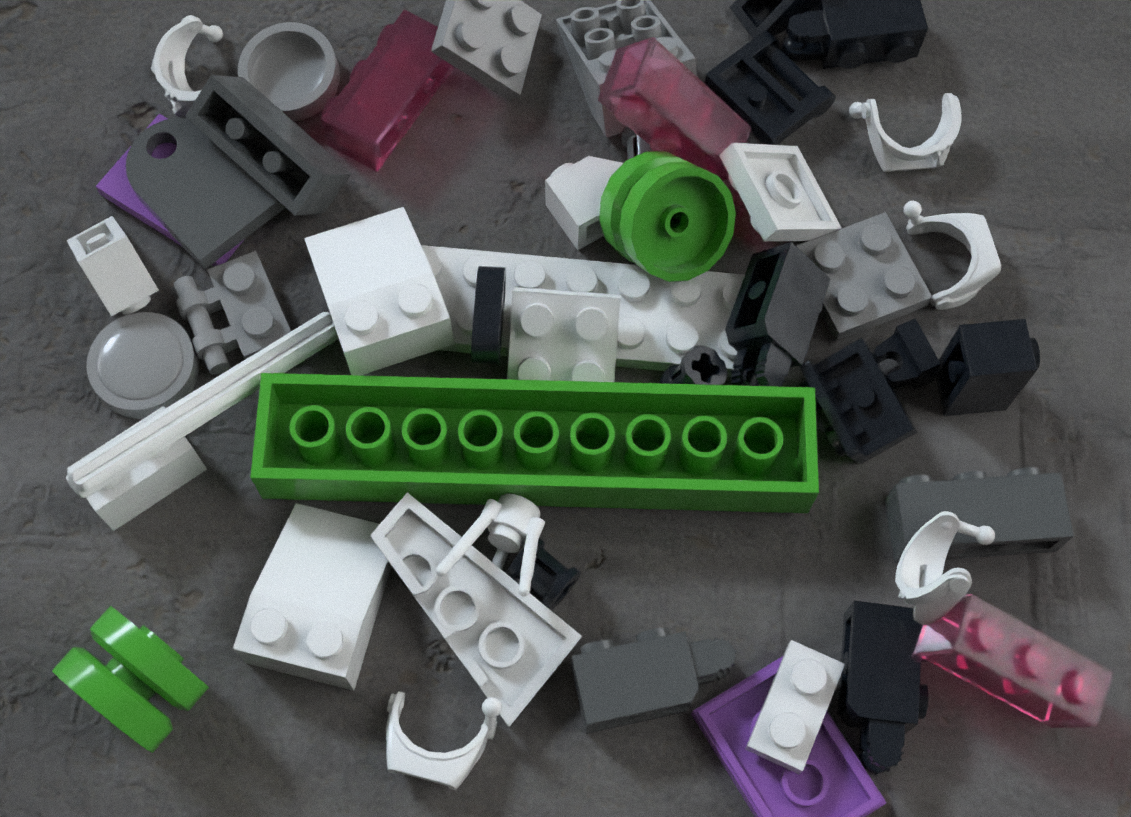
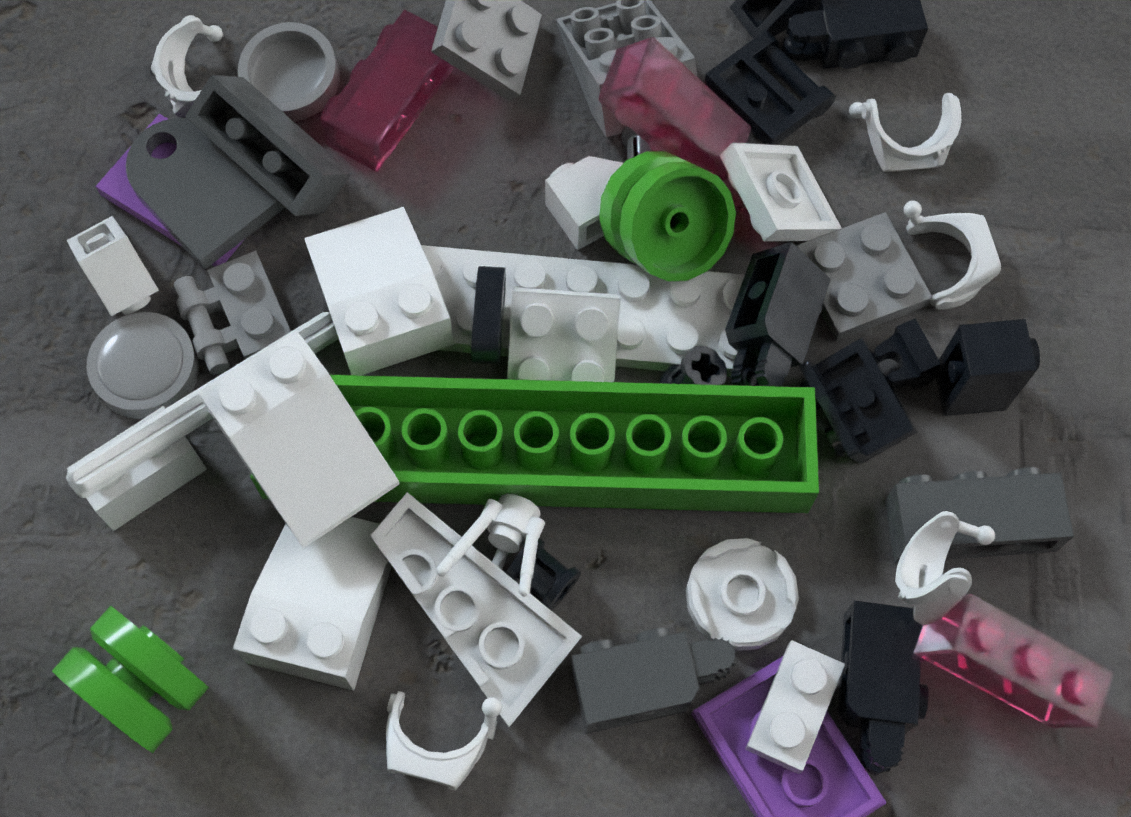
none -> white slope [198,330,399,549]
none -> white tile [686,538,799,651]

